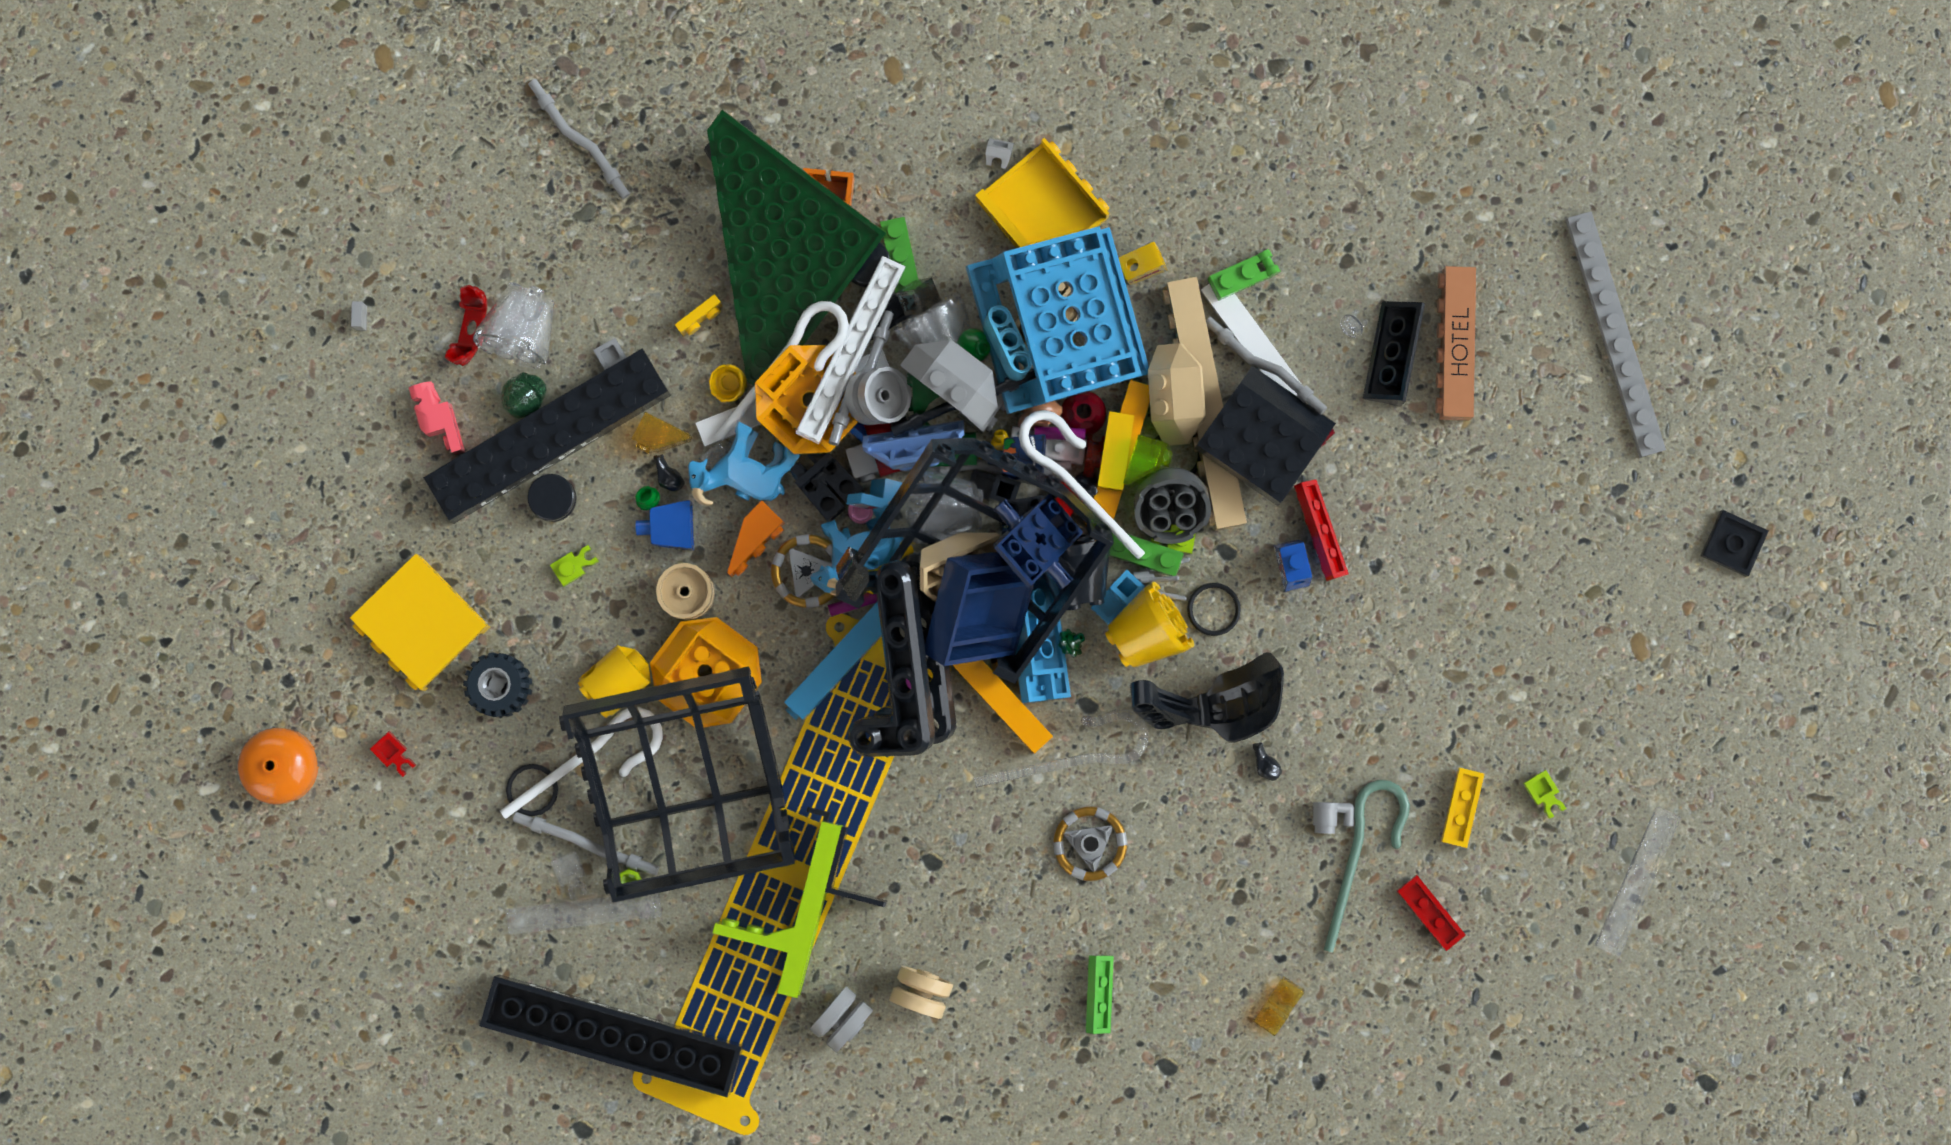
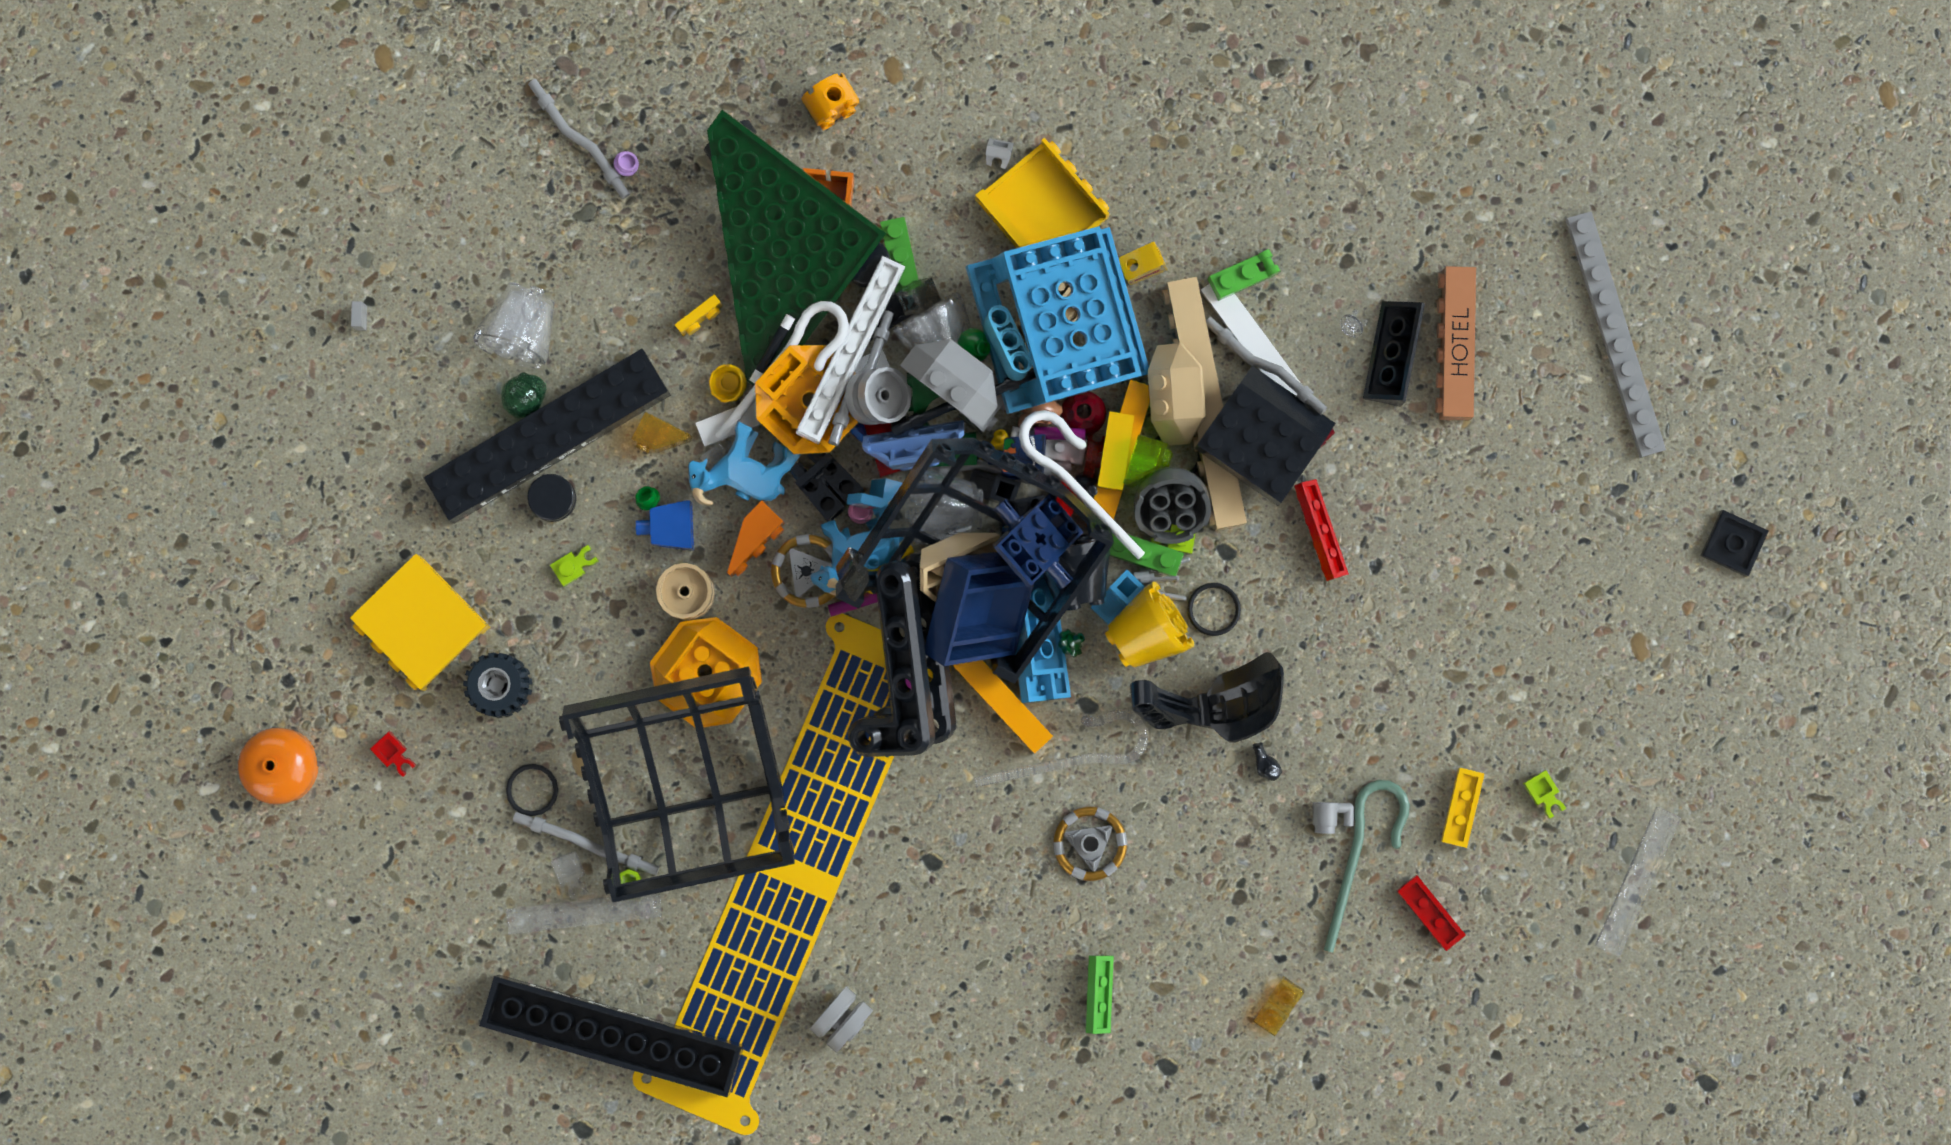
coral plate [409,382,465,455] -> none
red piece [444,285,488,366] -> none
white piece [500,707,663,819] -> none
yellow cylinder [578,644,651,718] -> none
light grey tile [594,338,626,370] -> none
black animal [653,454,685,492] -> none
lime piece [713,807,888,998] -> none
dark azure brick [784,601,882,720] -> none
light grey brick [846,445,879,483] -> none
tan wheel [889,965,954,1019] -> none
blue torso [1273,540,1312,592] -> none
none -> lavender plate [613,151,639,176]
none -> black bar [749,314,795,383]
none -> light orange brick [801,73,859,130]

